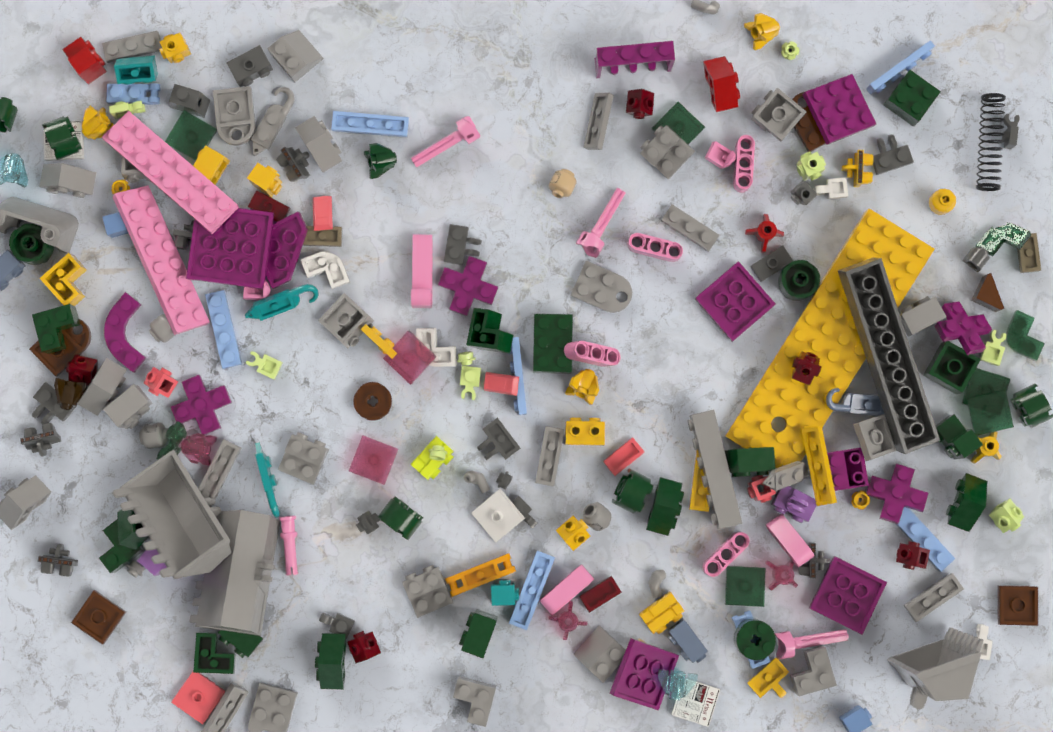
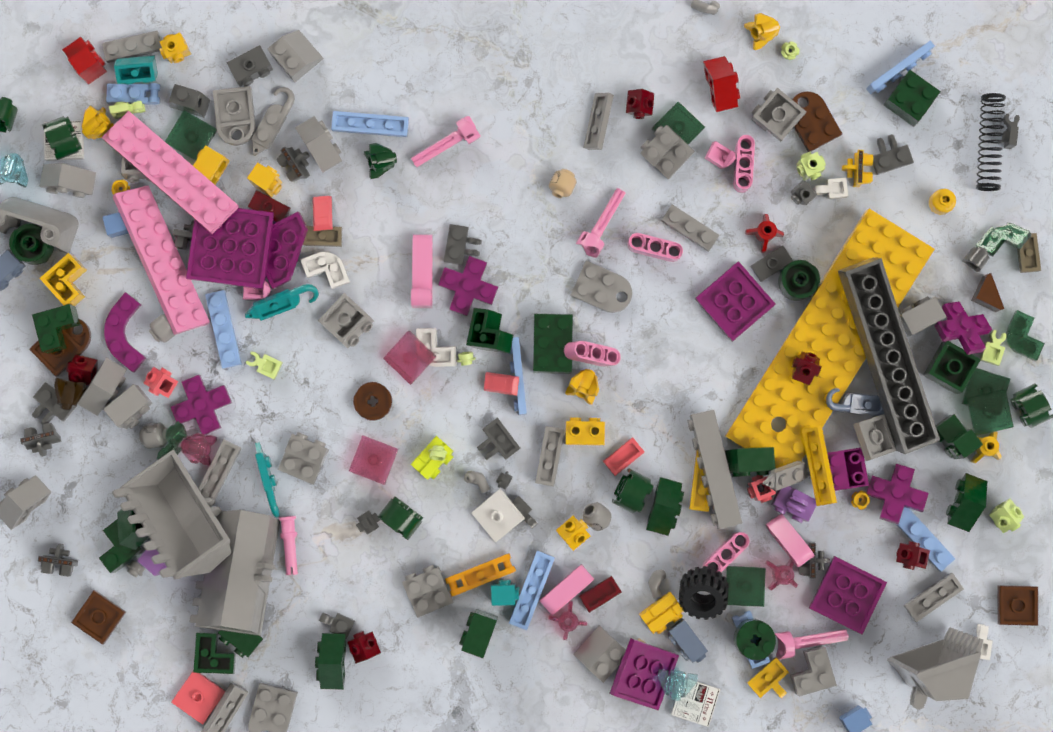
yellow plate [361,324,397,359] -> none
light grey brick [453,676,496,727] -> none
yellowish green plate [460,366,481,400] -> none
magenta window [594,41,675,79] -> none
magenta plate [802,74,877,145] -> none
none -> black tyre [679,566,729,620]

